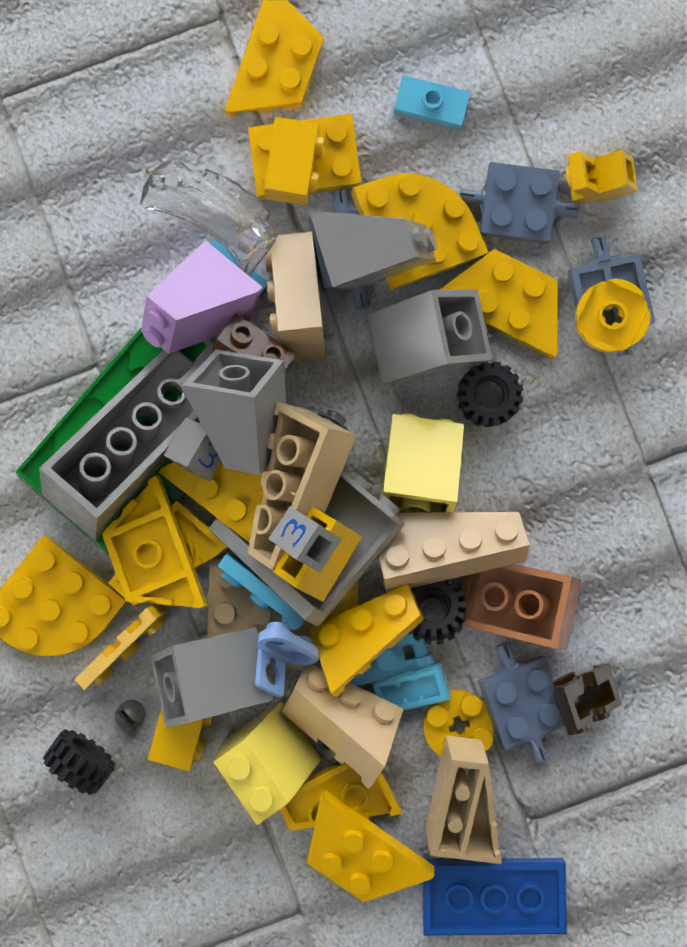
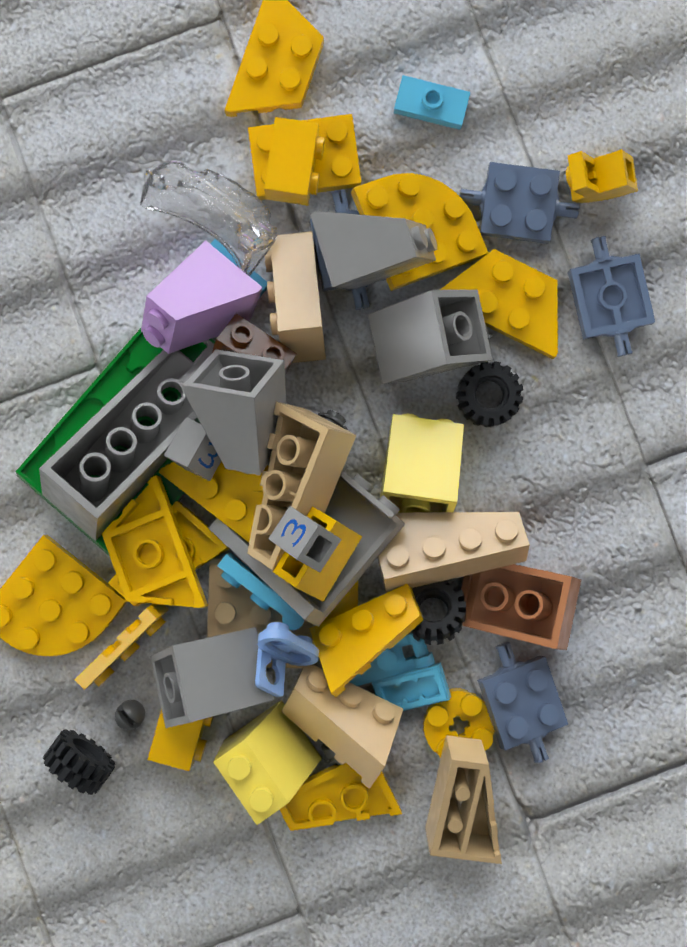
yellow wing [307,789,434,902] -> none
blue tile [422,858,567,936] -> none
dark brown cylinder [553,663,622,735] -> none
yellow plate [575,279,651,353] -> none

